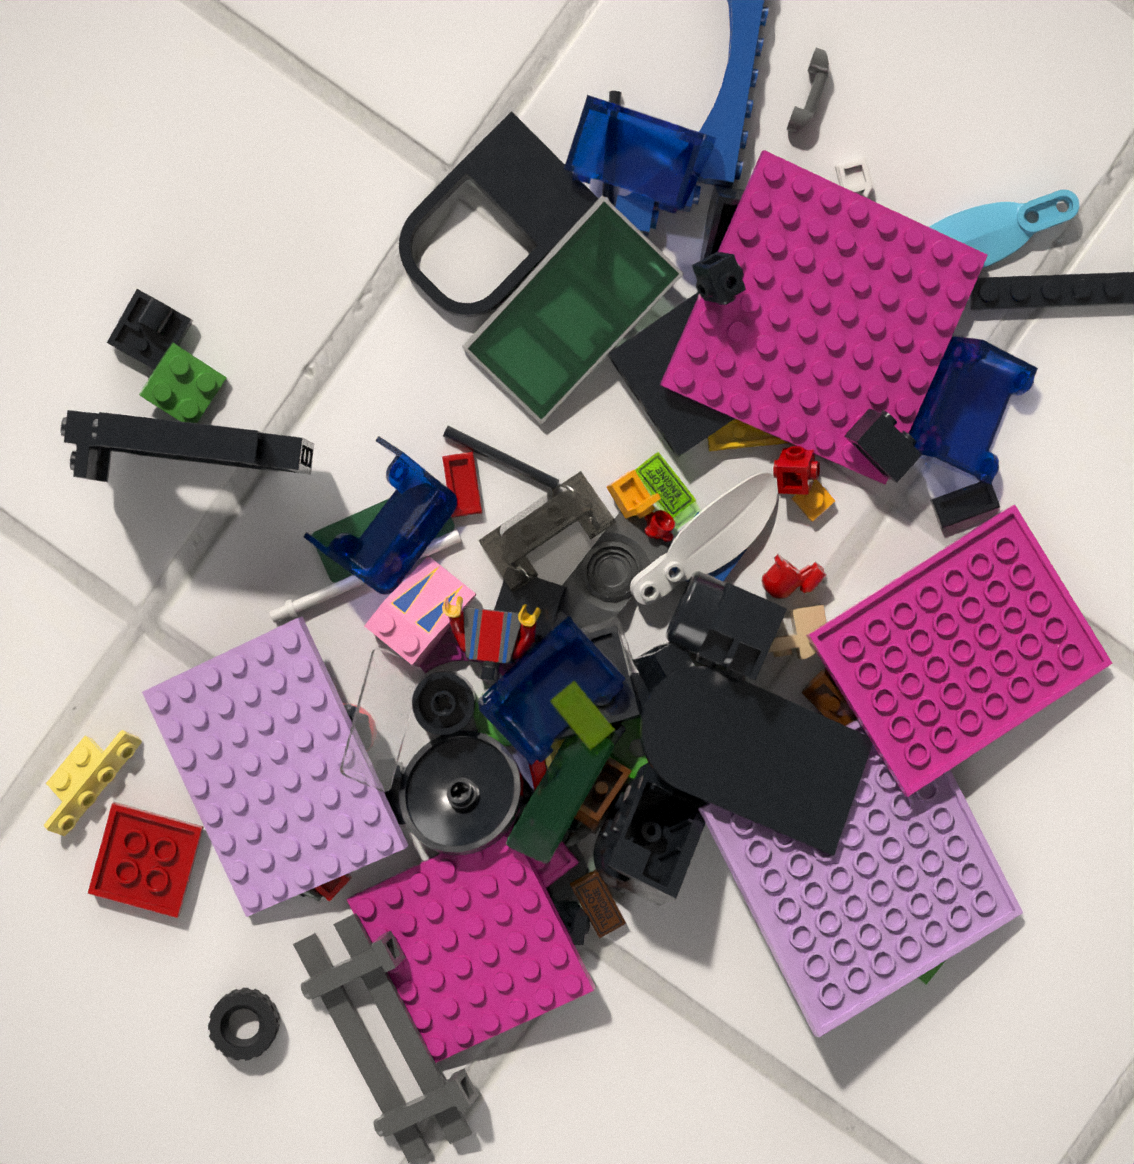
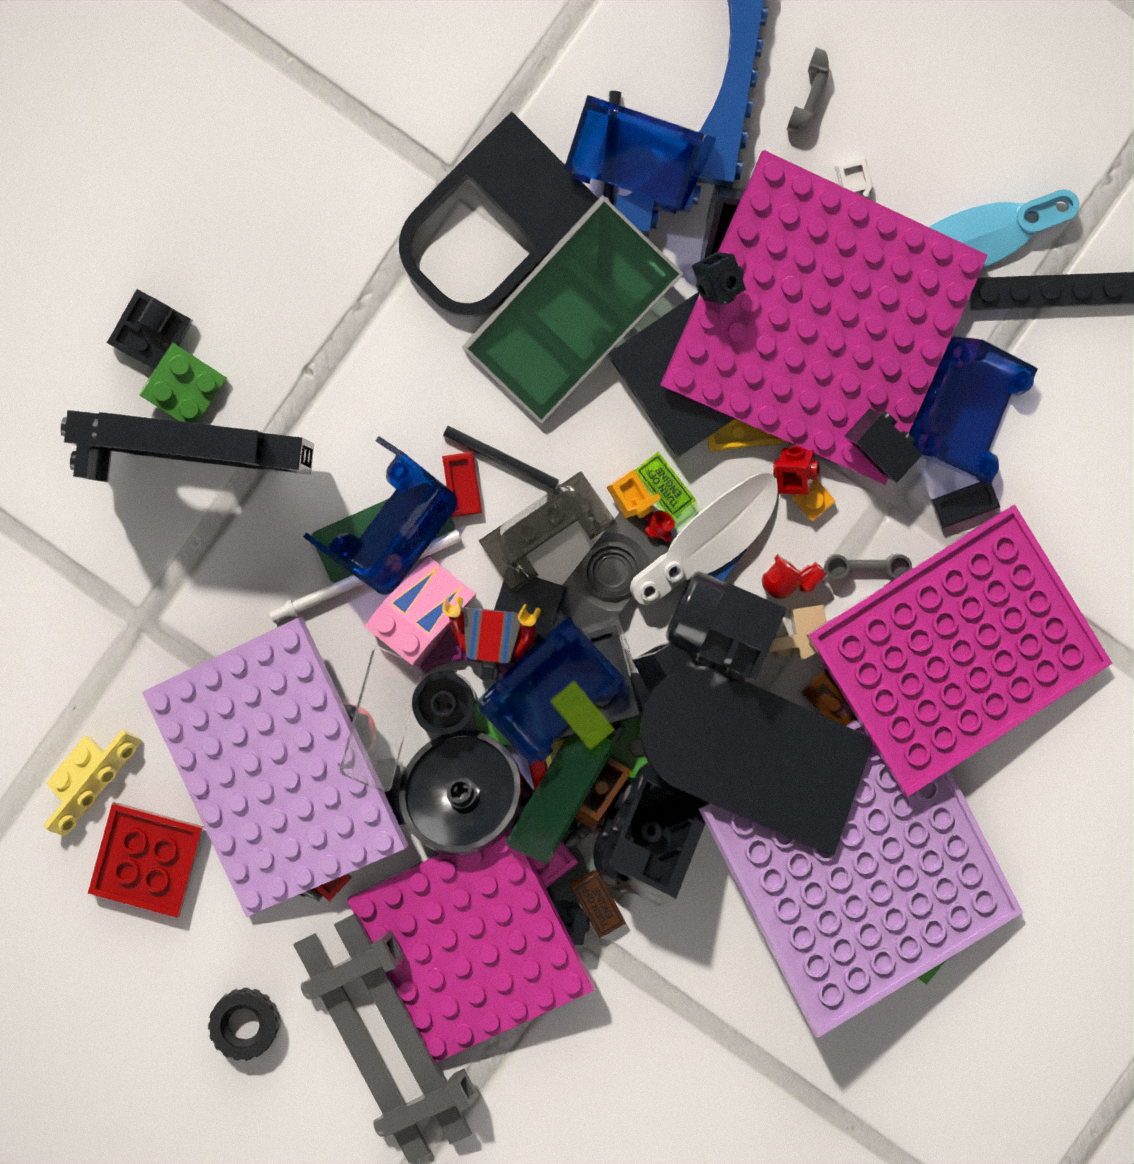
none -> dark grey bar [824,553,912,580]

